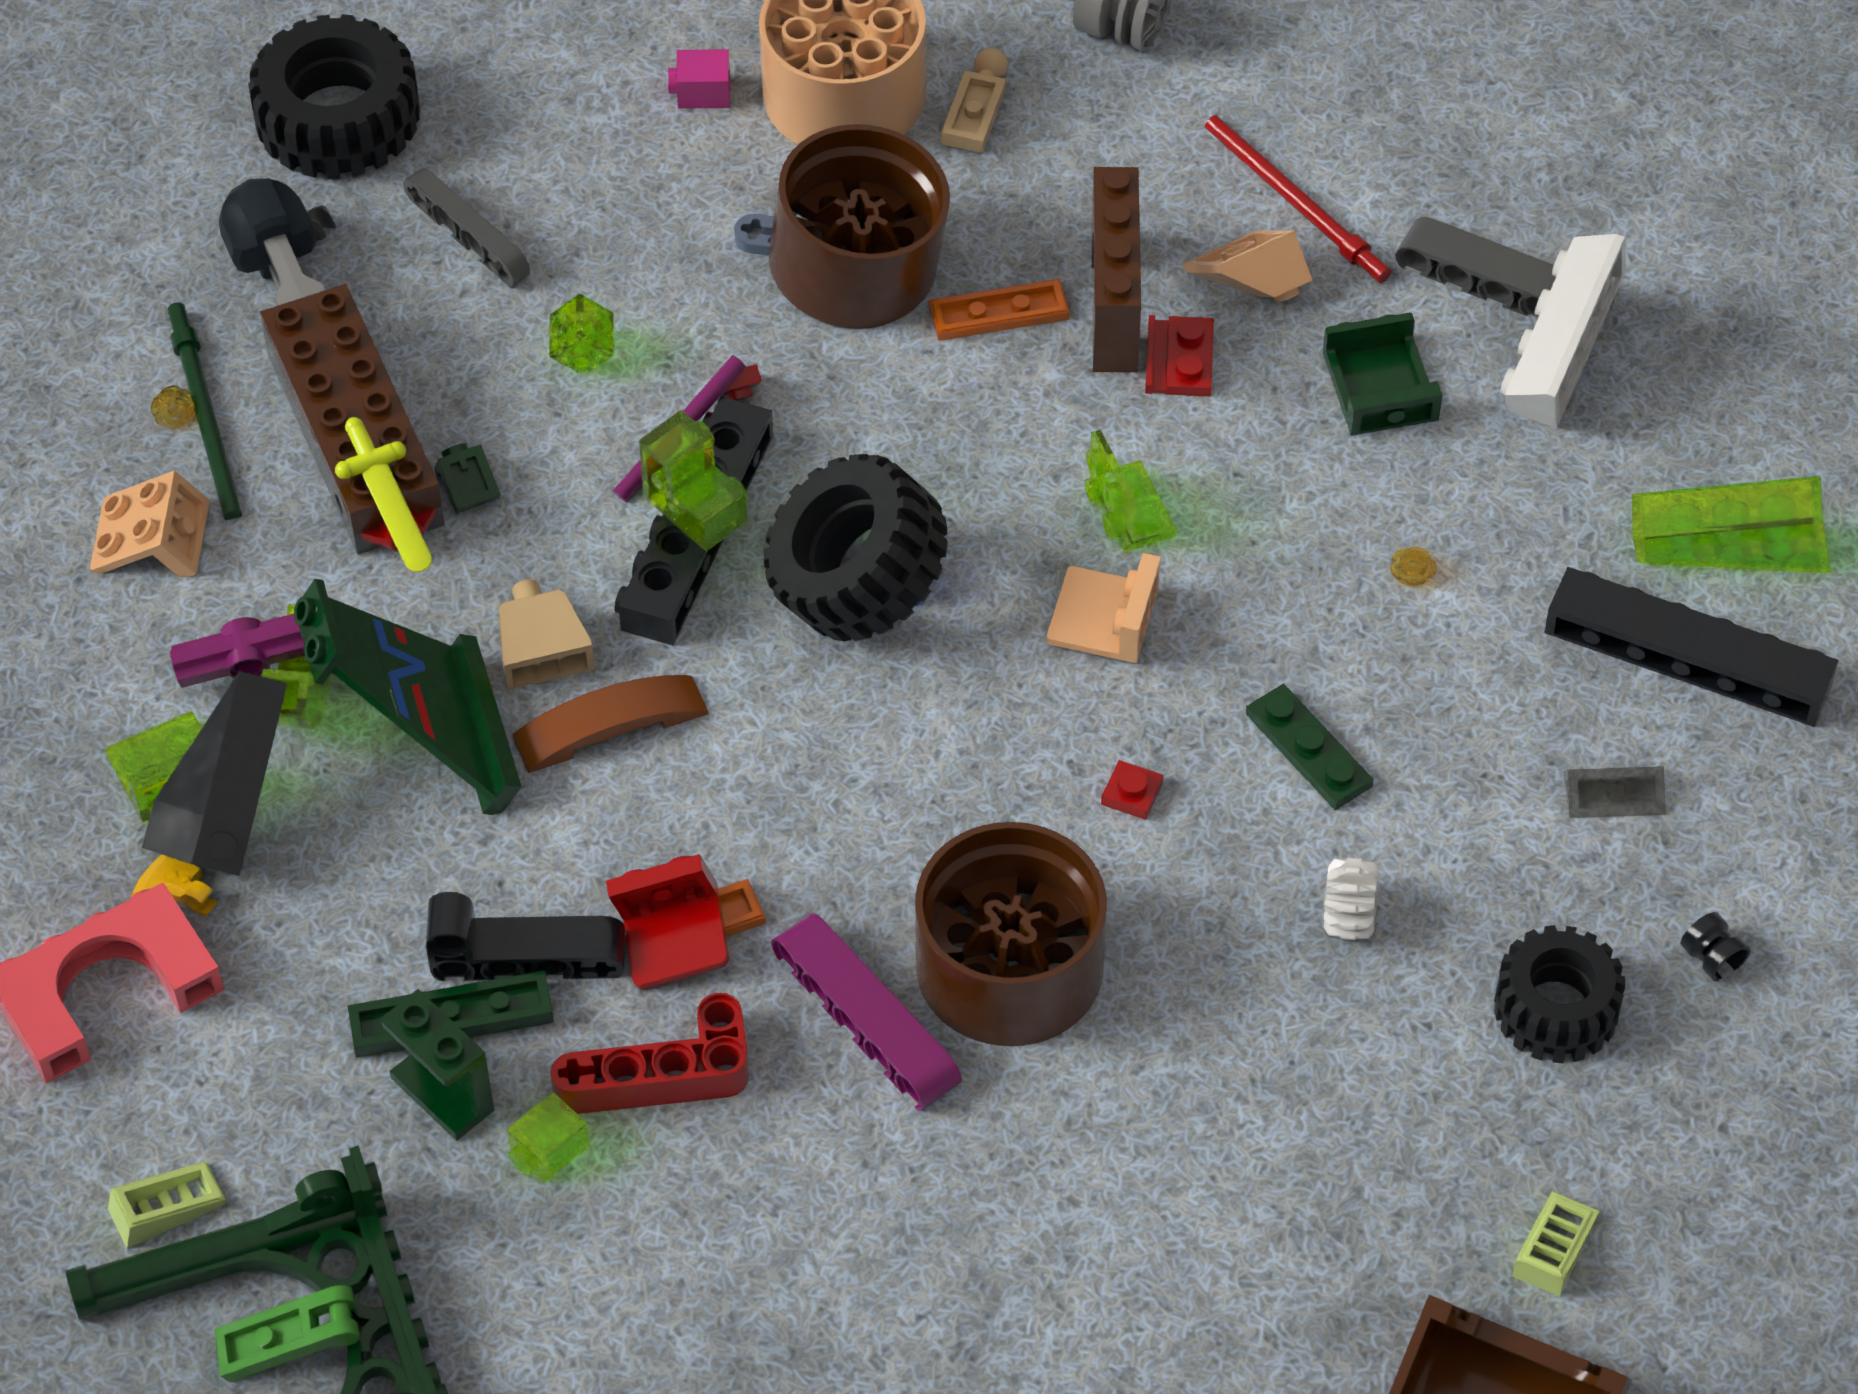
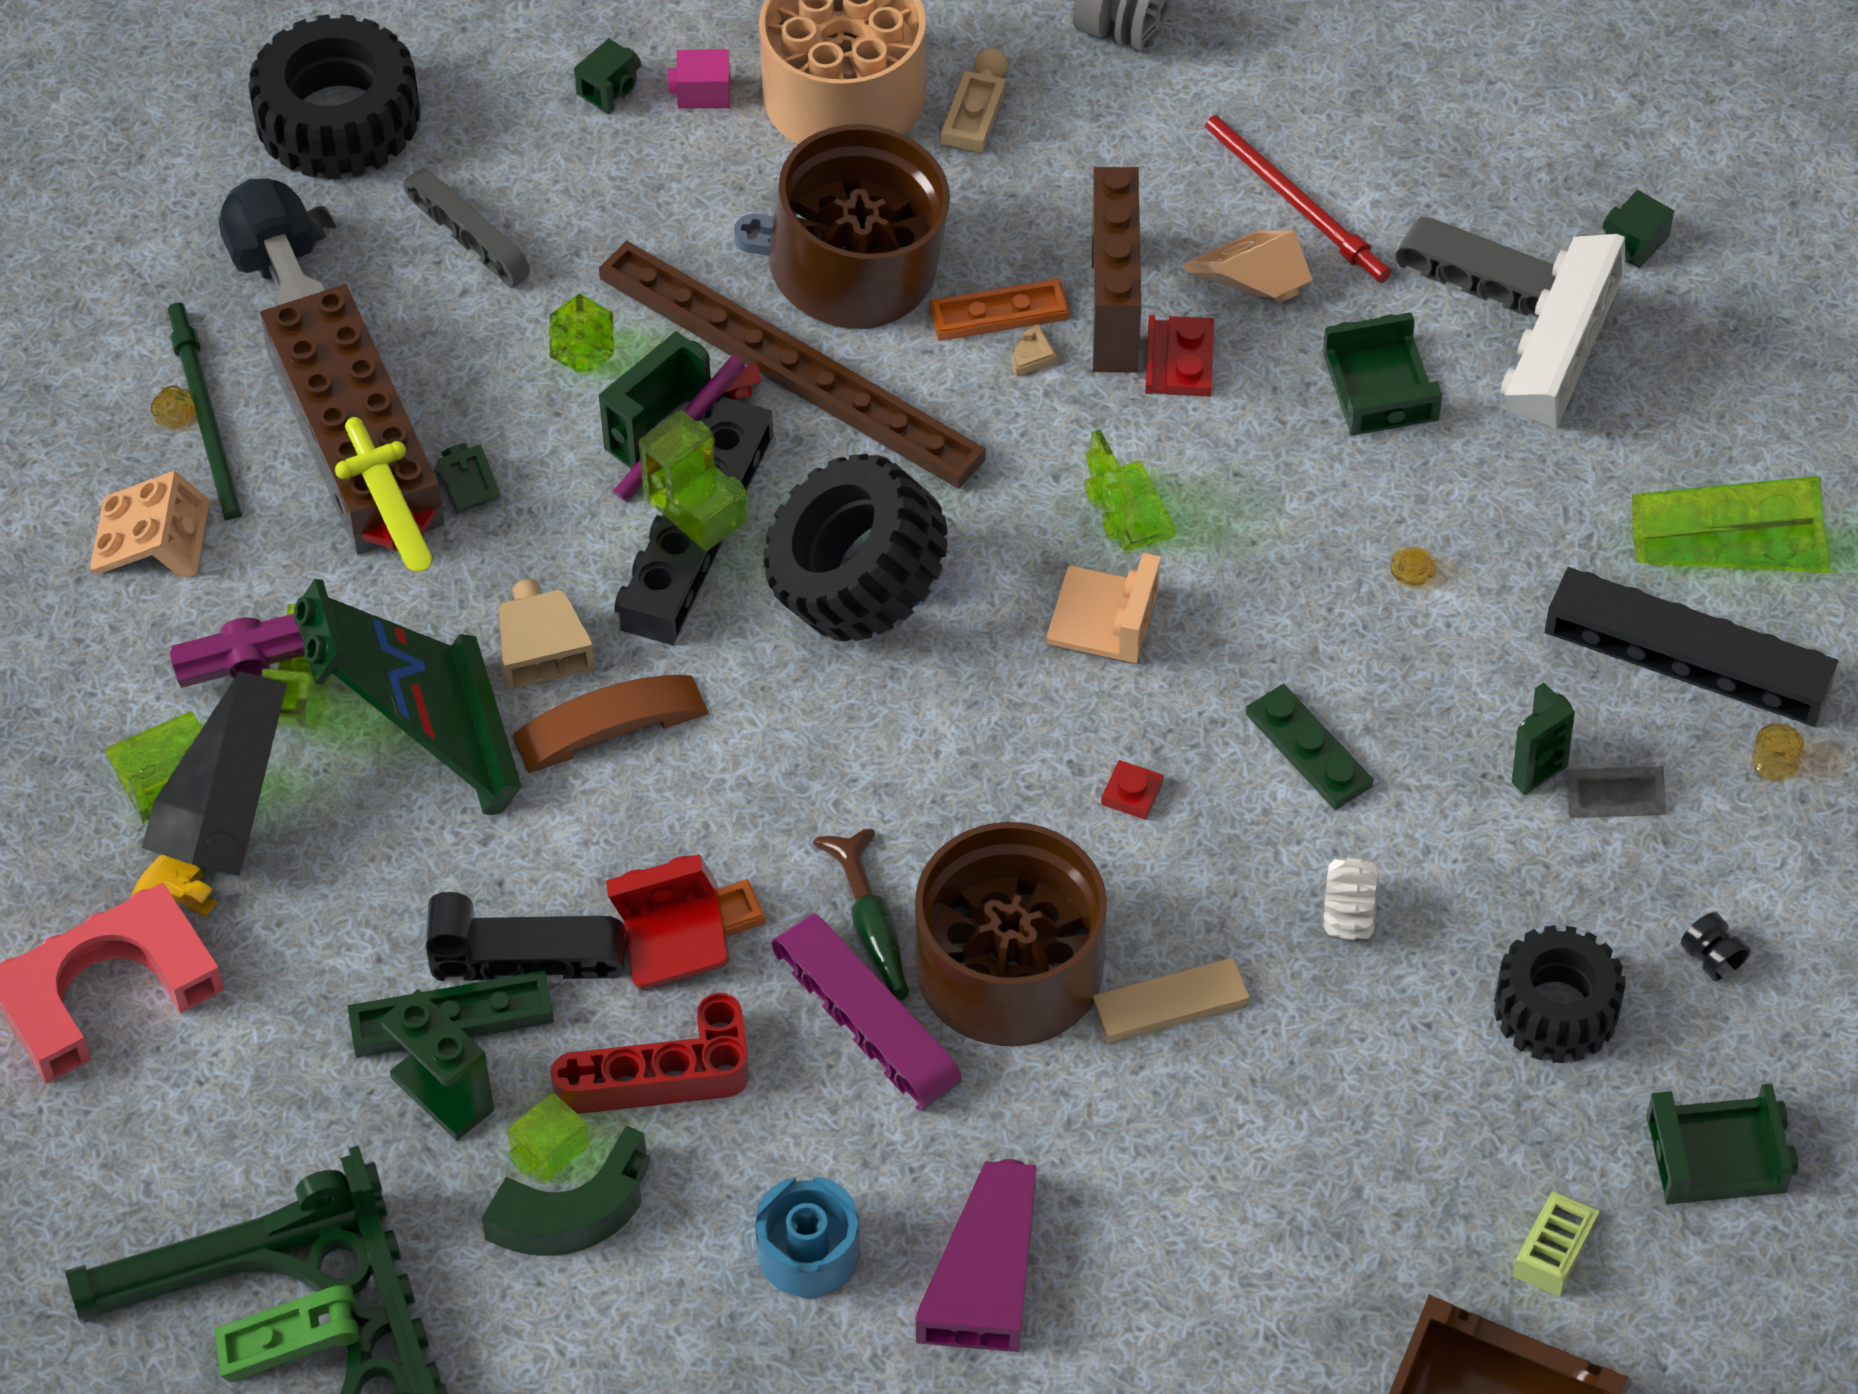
yellowish green slope [108,1161,226,1248] -> none
none -> dark green arch [482,1125,650,1256]
none -> dark green brick [574,38,642,115]
none -> reddish brown plate [599,240,986,489]
none -> dark green panel [599,331,713,469]
none -> dark azure brick [755,1177,860,1299]
none -> dark green piece [813,828,910,1000]
none -> magenta slope [915,1159,1036,1352]
none -> tan tile [1012,324,1057,377]
none -> tan tile [1092,957,1250,1044]
none -> dark green bracket [1512,683,1575,795]
none -> dark green brick [1602,190,1674,268]
none -> dark green panel [1646,1084,1798,1205]
none -> clear yellow wheel [1751,723,1804,781]

